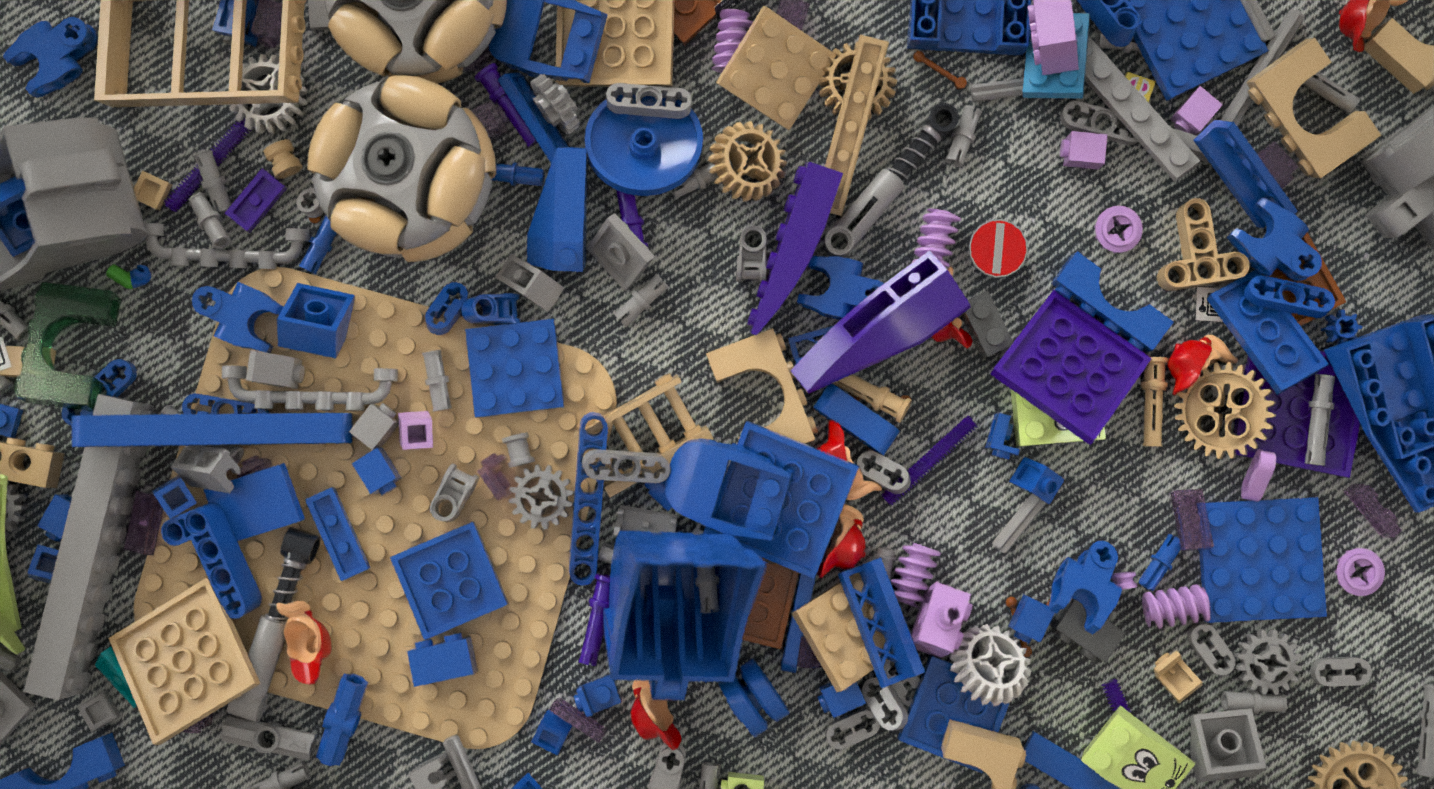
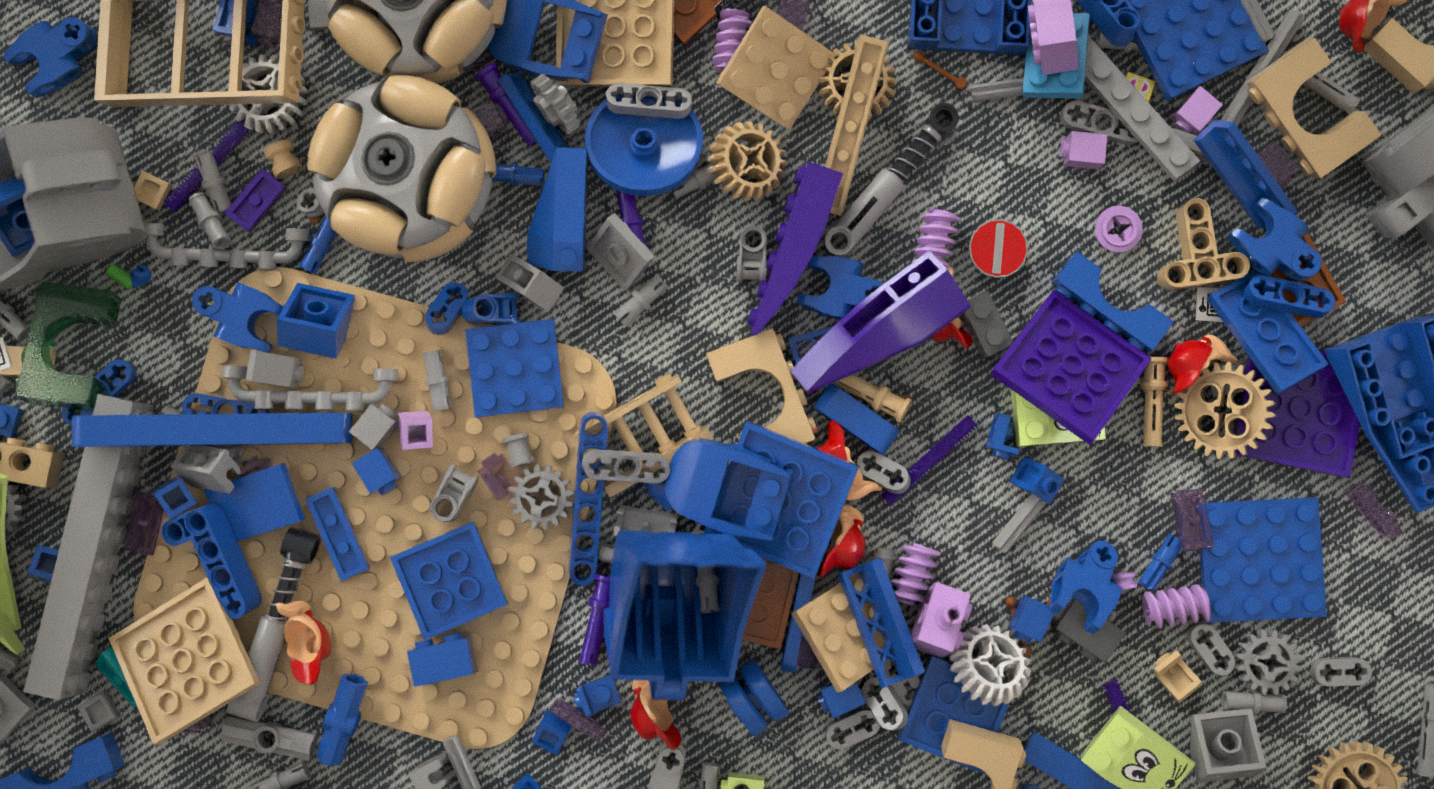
blue brick [37,494,72,542] -> none
light grey pin [945,105,982,167] -> none
lavender beam [1241,449,1276,502] -> none
light grey pin [1305,374,1335,466] -> none
blue gear [1321,309,1363,344] -> none
lavender gear [1334,548,1385,596] -> none

